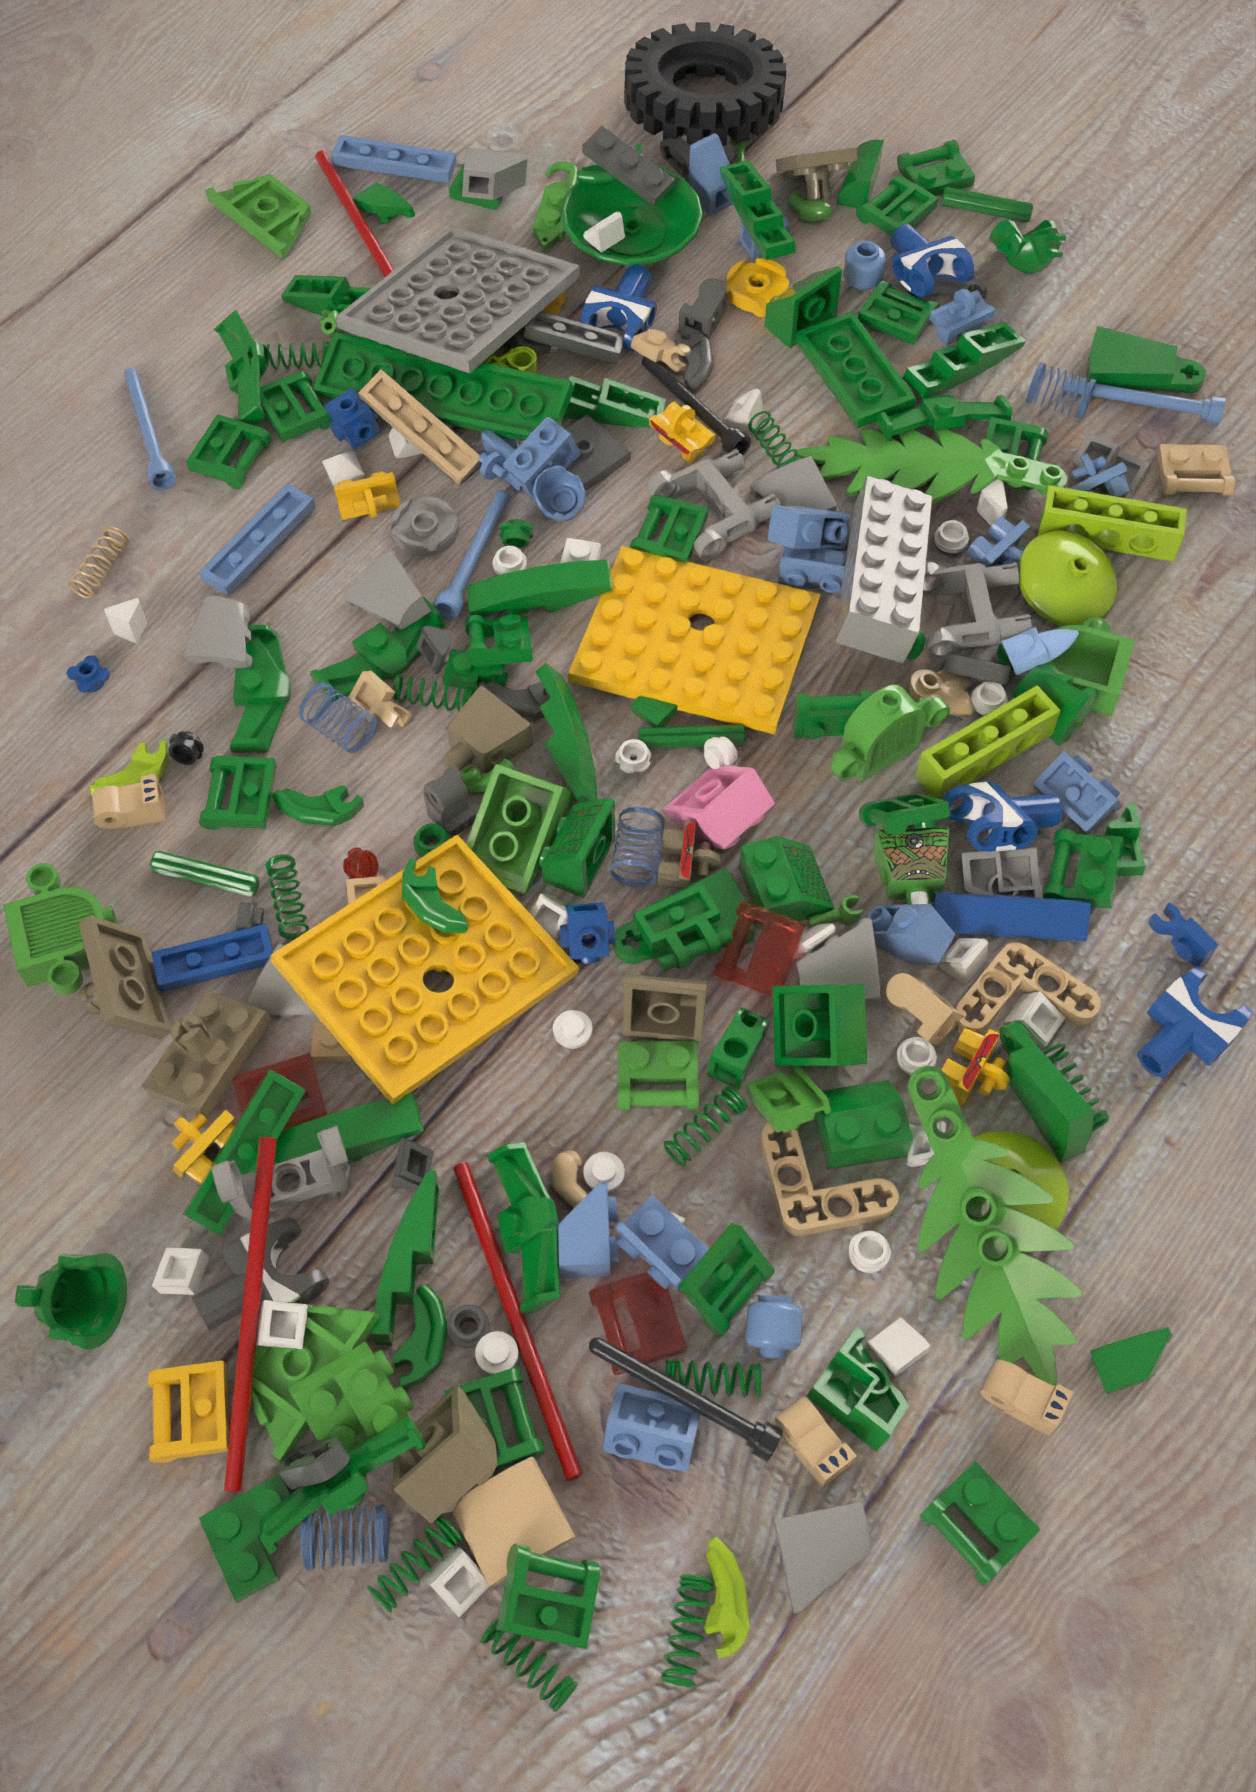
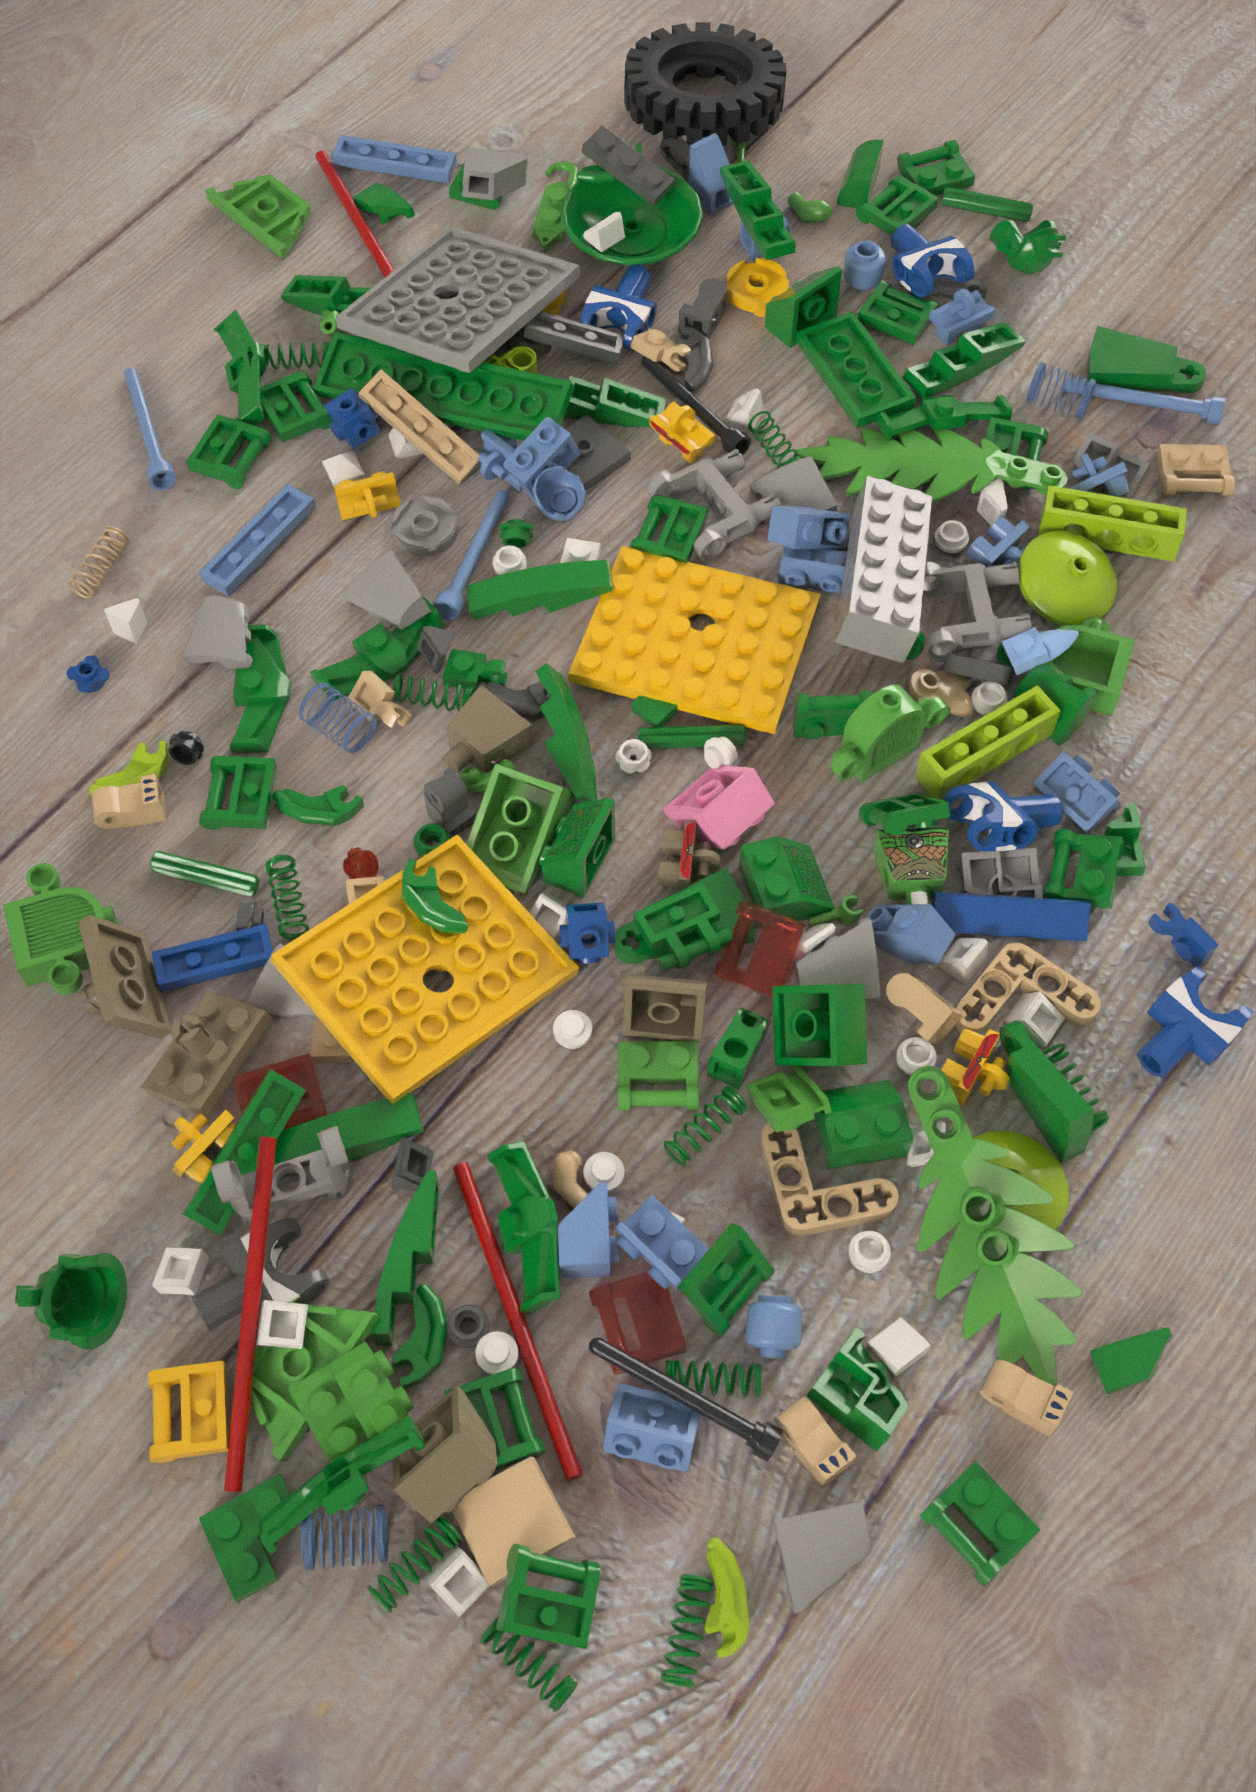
dark grey beam [276,1438,350,1489] -> none
green plate [465,614,533,667] -> none
medium blue piece [610,806,665,887] -> none
dark tan plate [776,148,858,200] -> none

